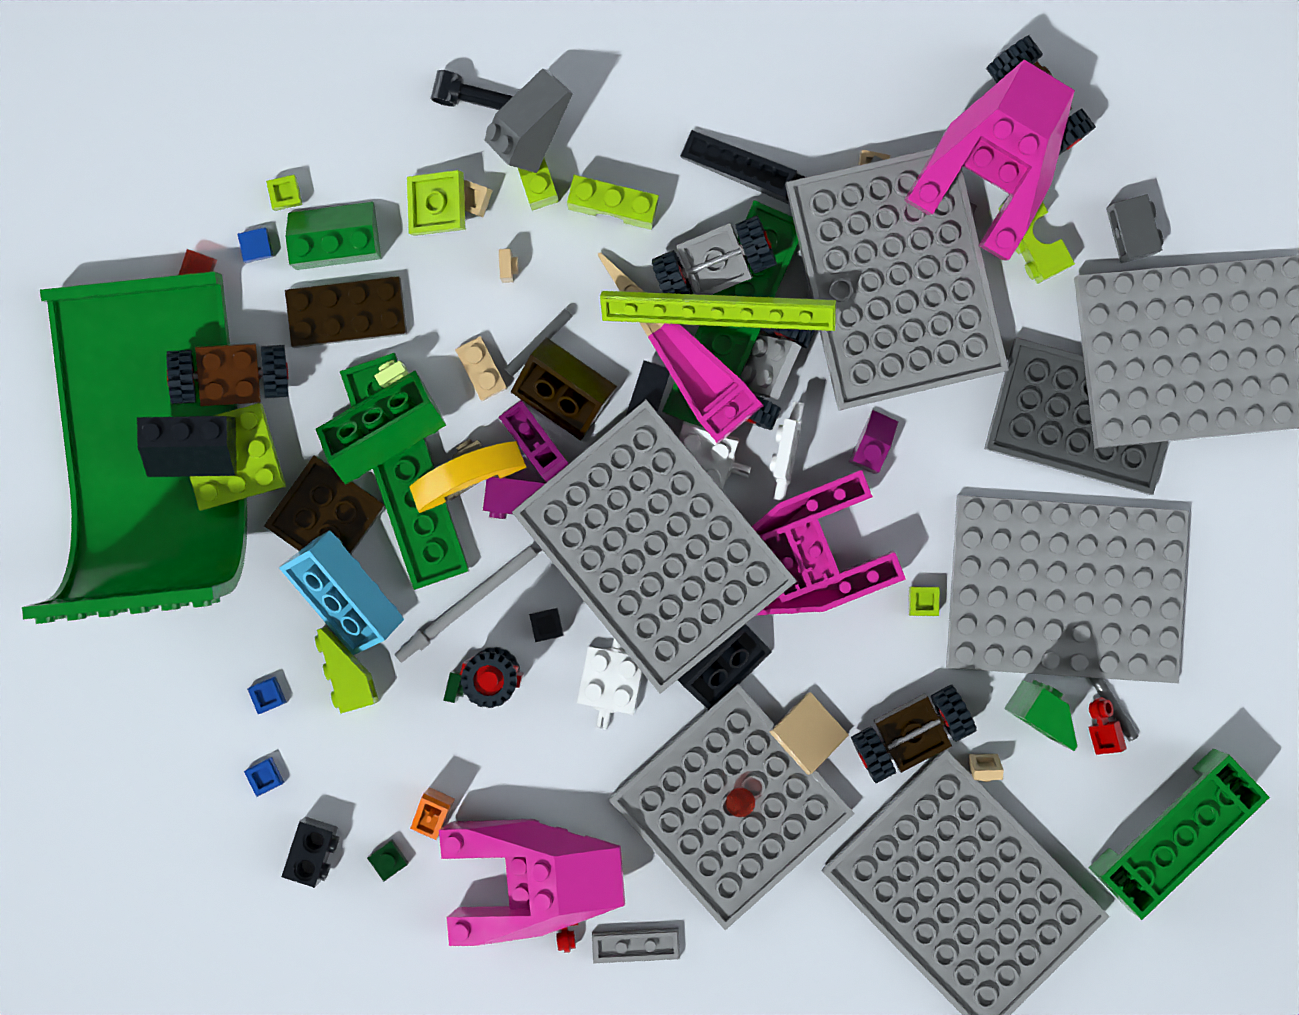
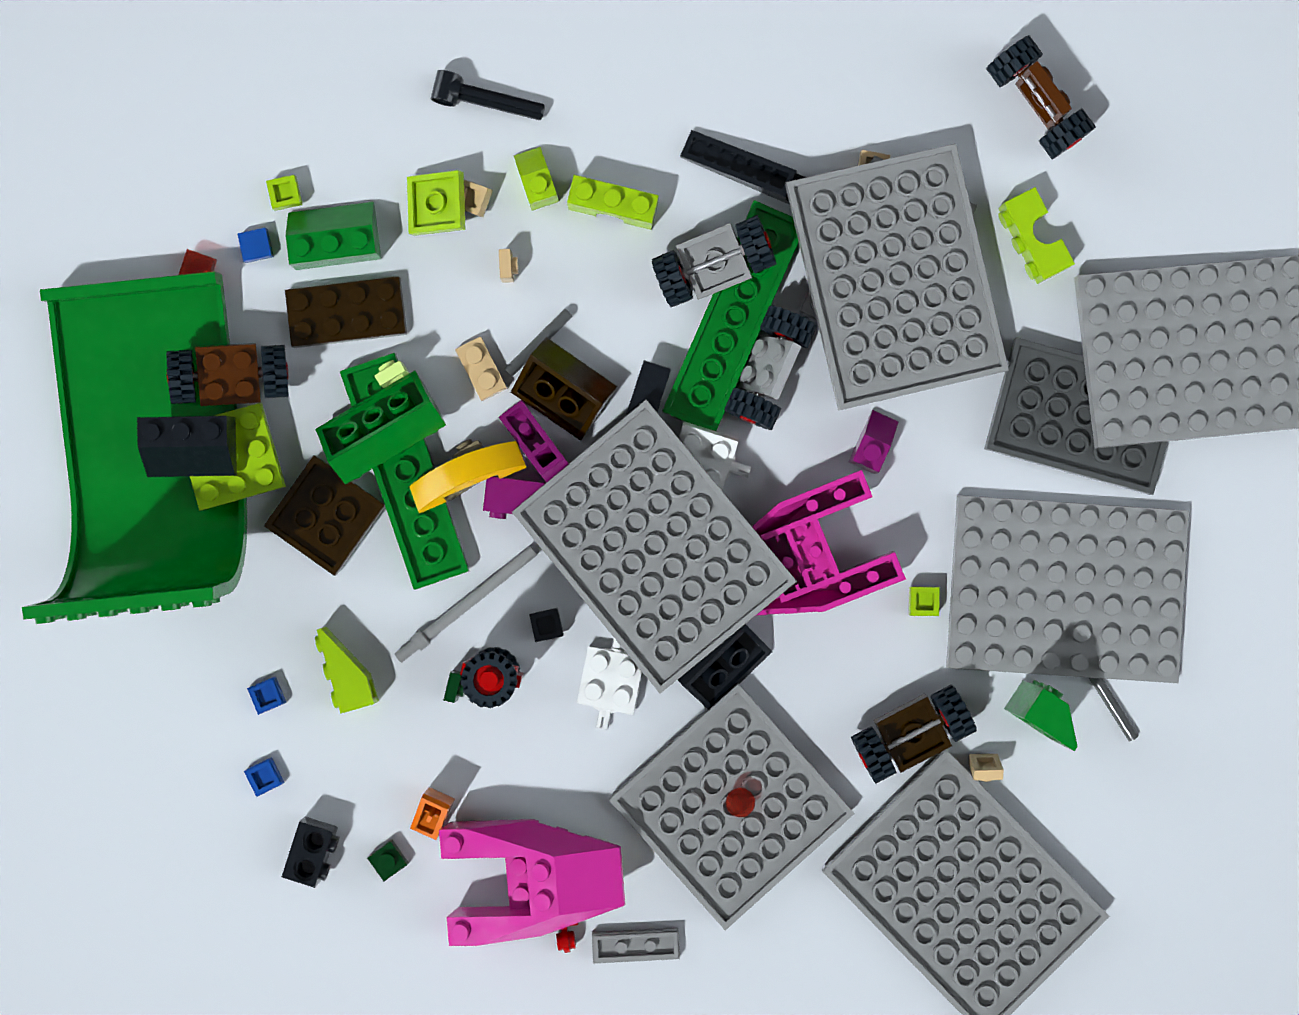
medium azure slope [279,530,404,655] -> none
dark grey slope [484,68,573,173] -> none
dark pink plate [598,253,763,444] -> none
lime tile [600,291,836,331] -> none
tan tile [769,692,849,775] -> none
white plate [770,402,805,501] -> none
dark pink wedge [904,60,1075,261] -> none
red plate [1088,697,1127,755] -> none
green plate [1088,749,1270,920] -> none
dark grey brick [1106,194,1164,263] -> none

